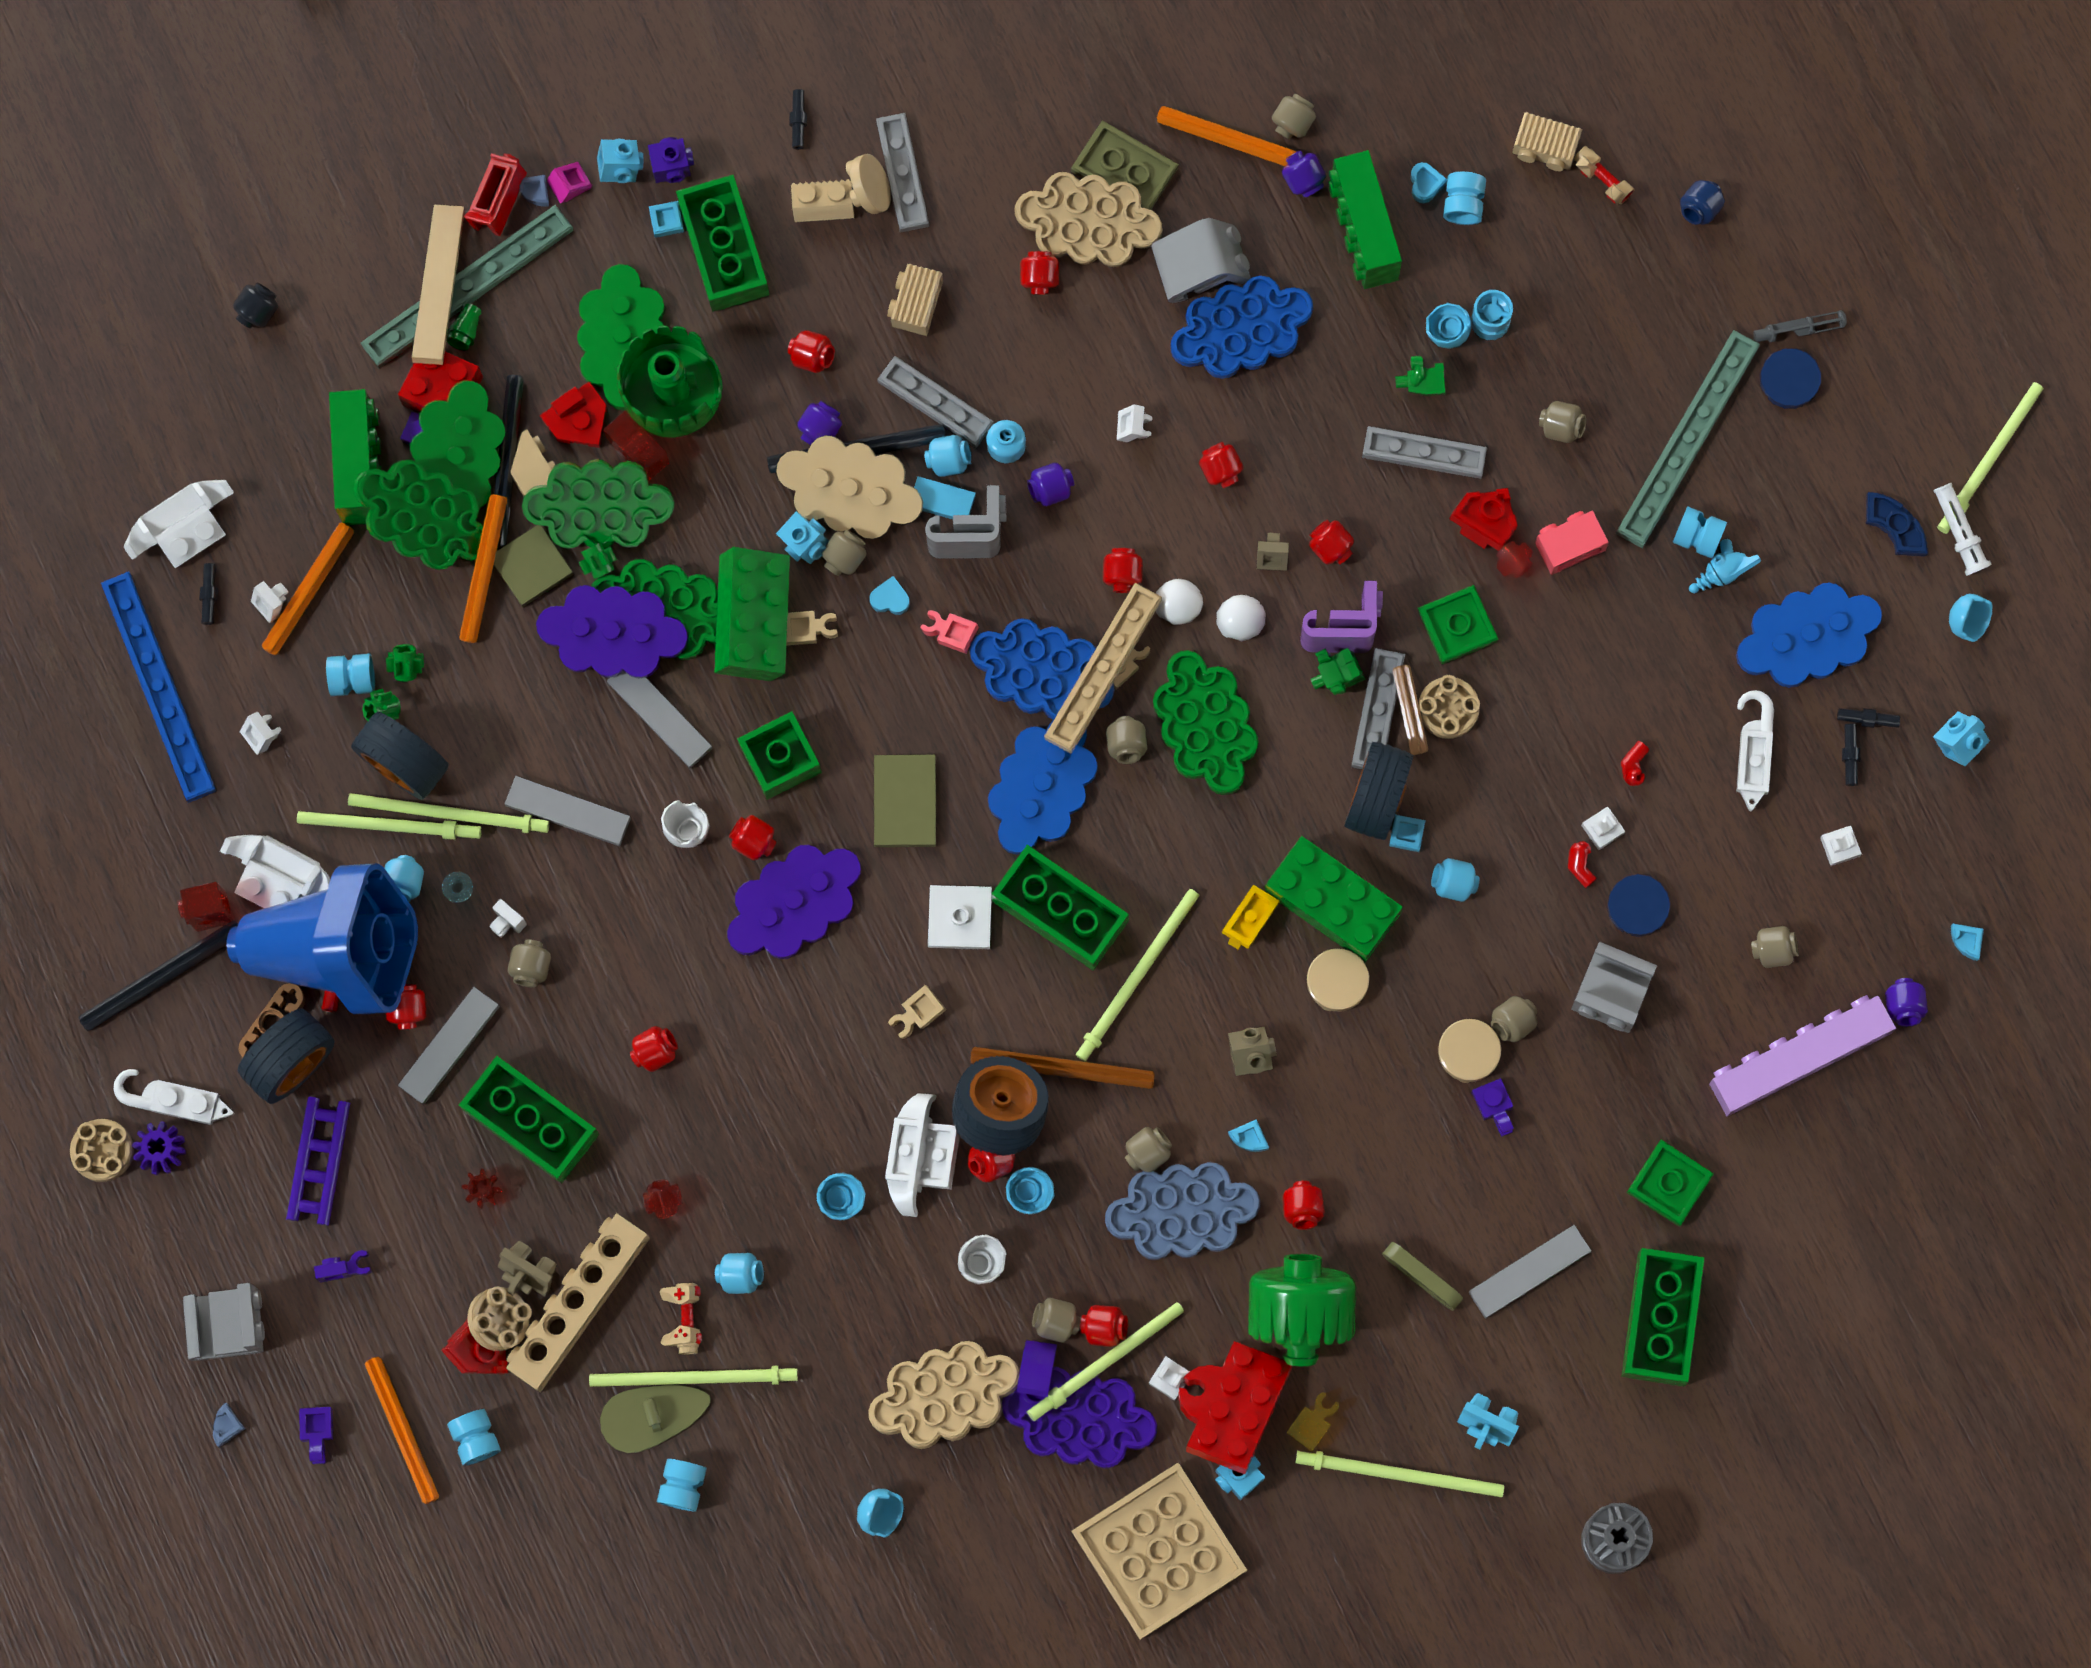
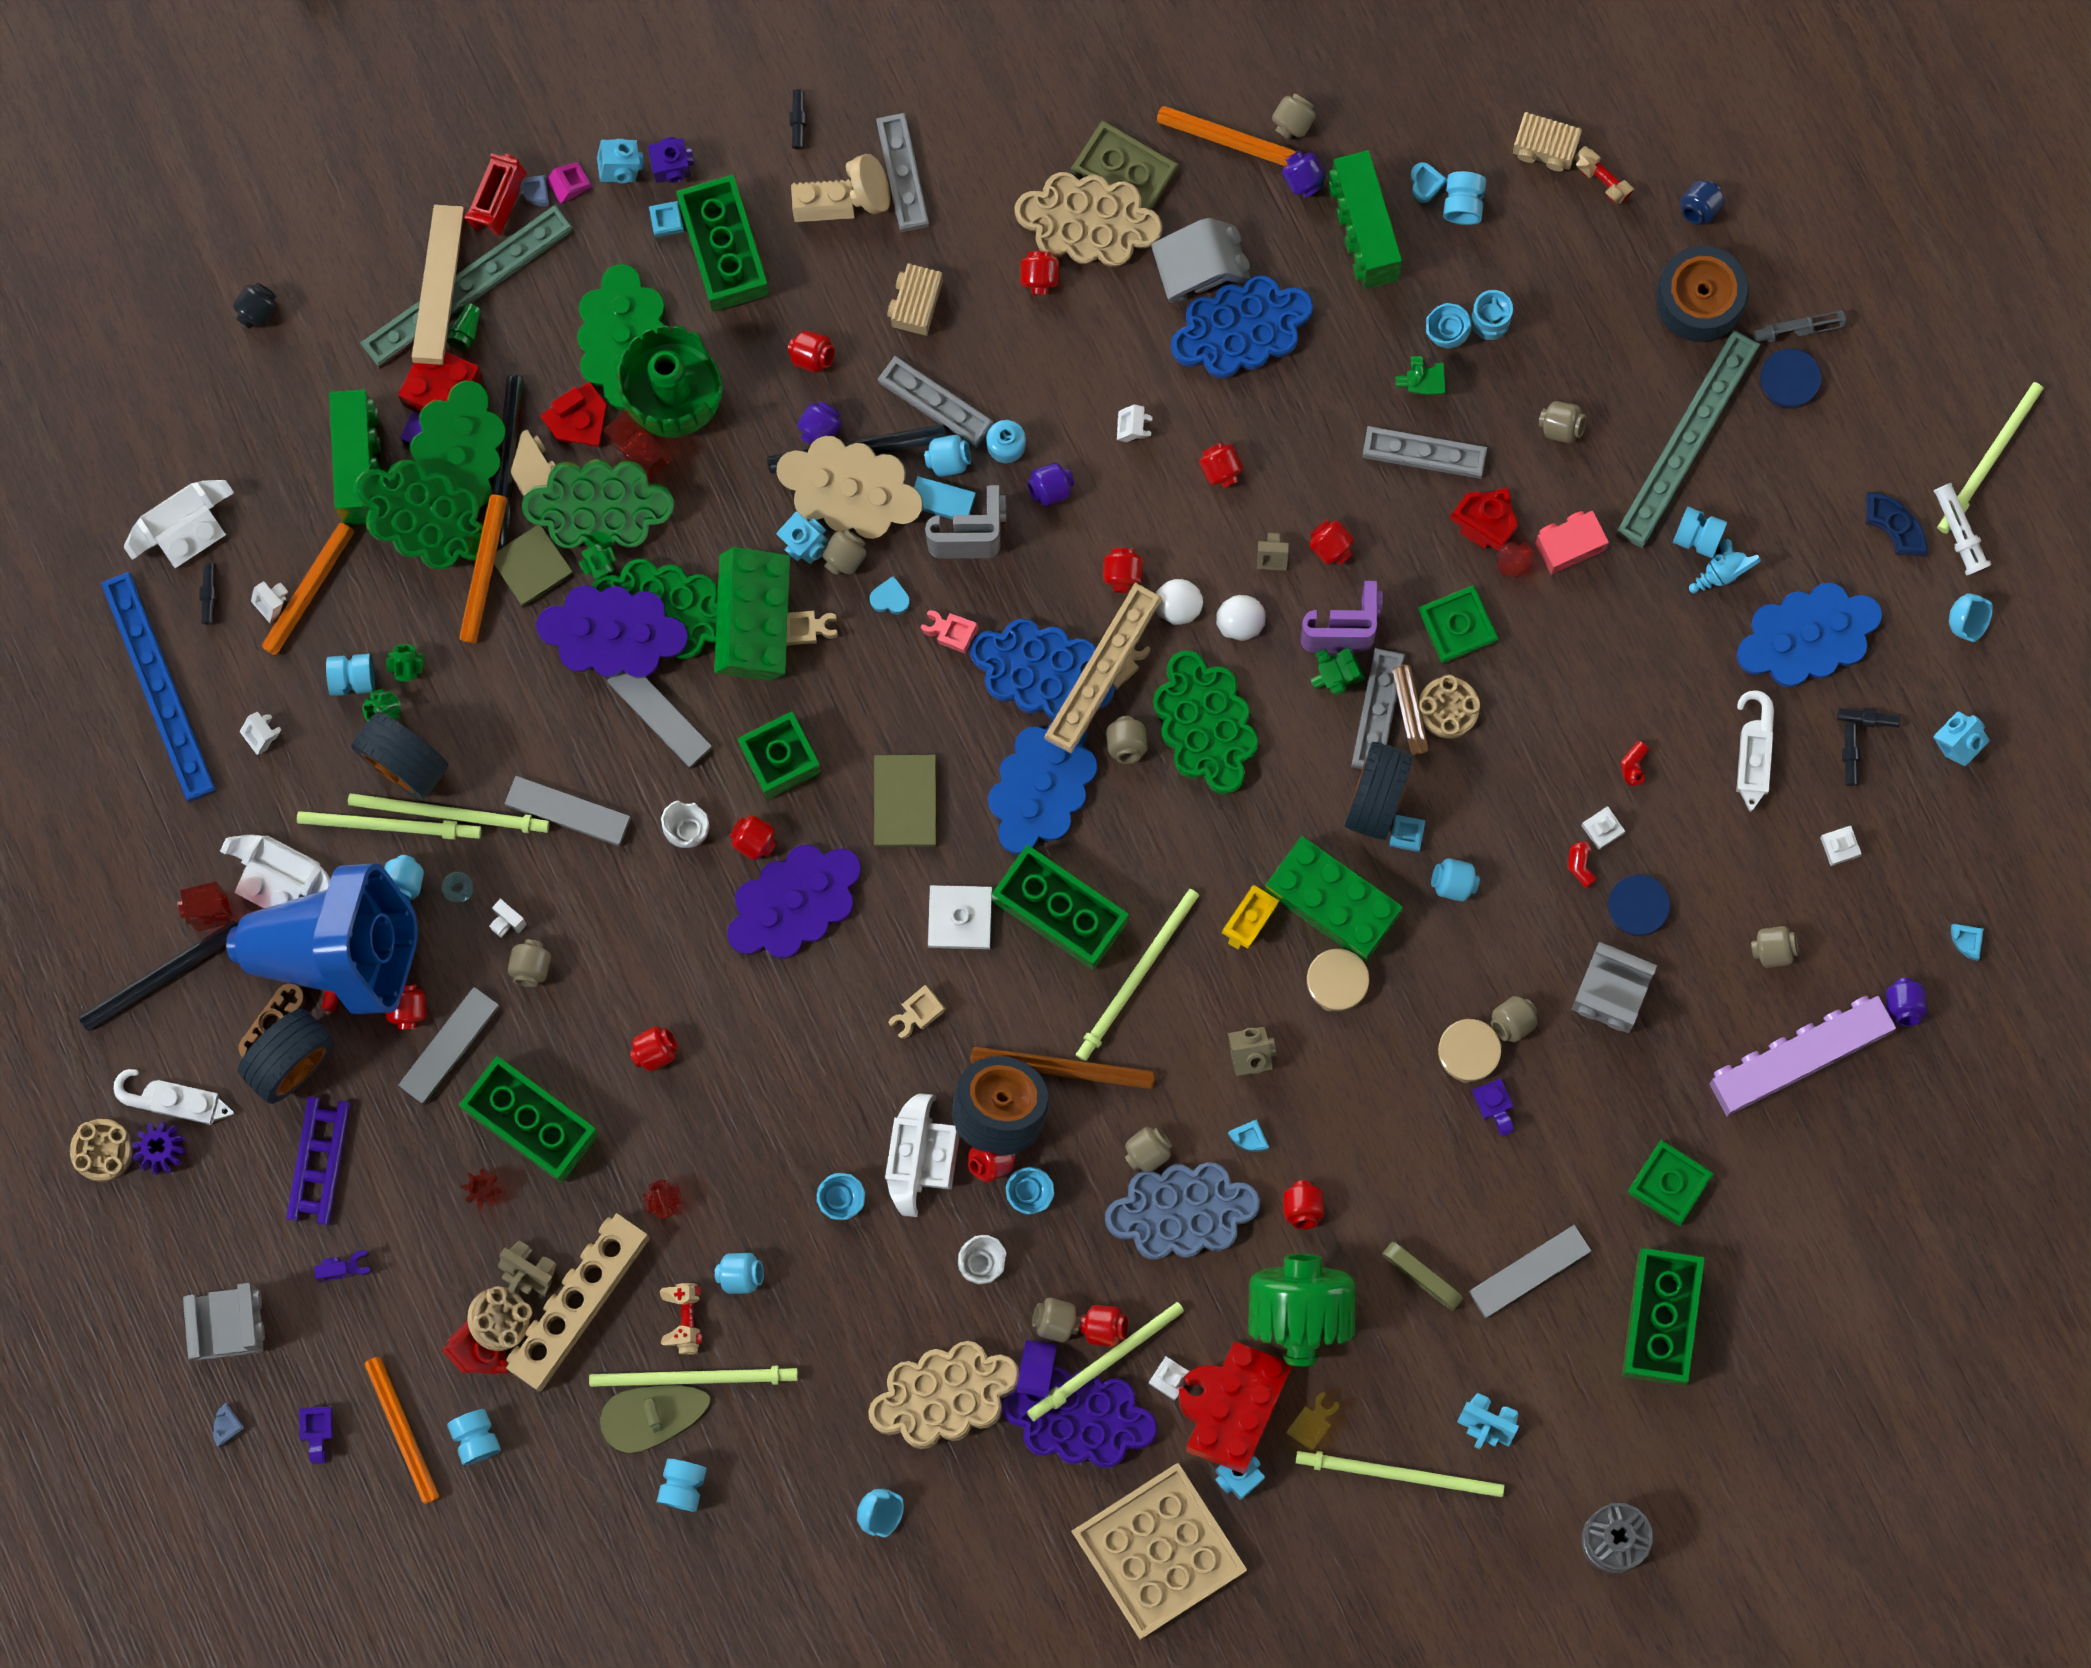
none -> wheel [1655,245,1749,342]

